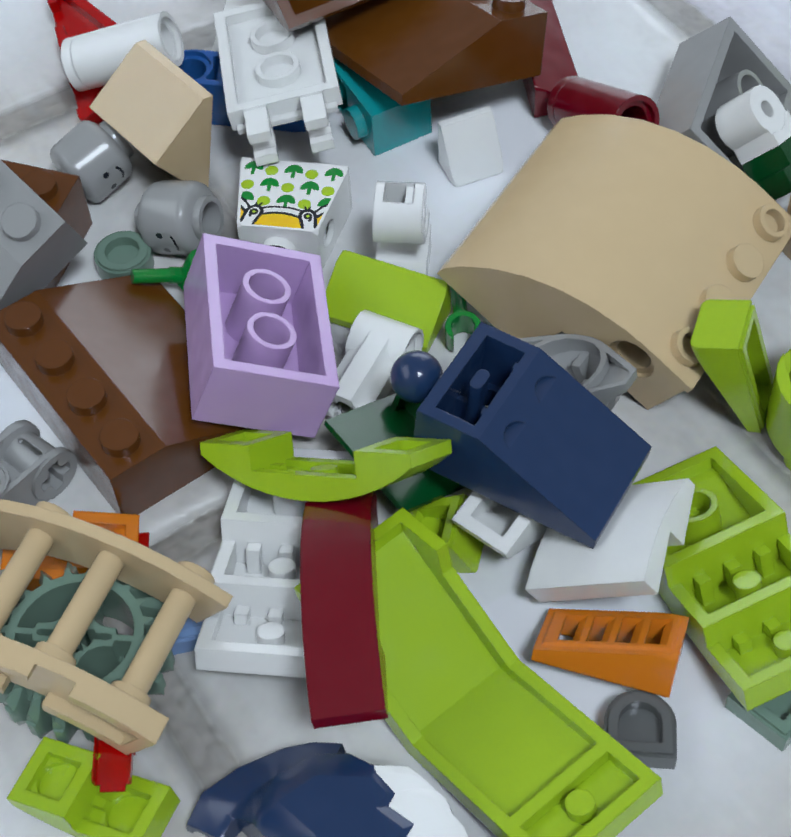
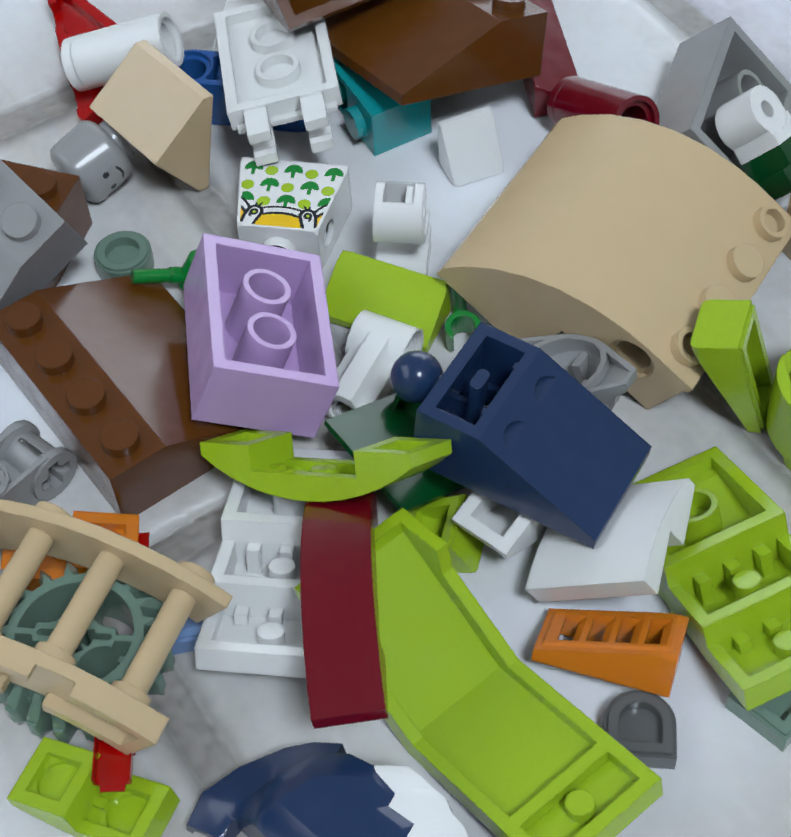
light grey head [134,180,224,256] -> none

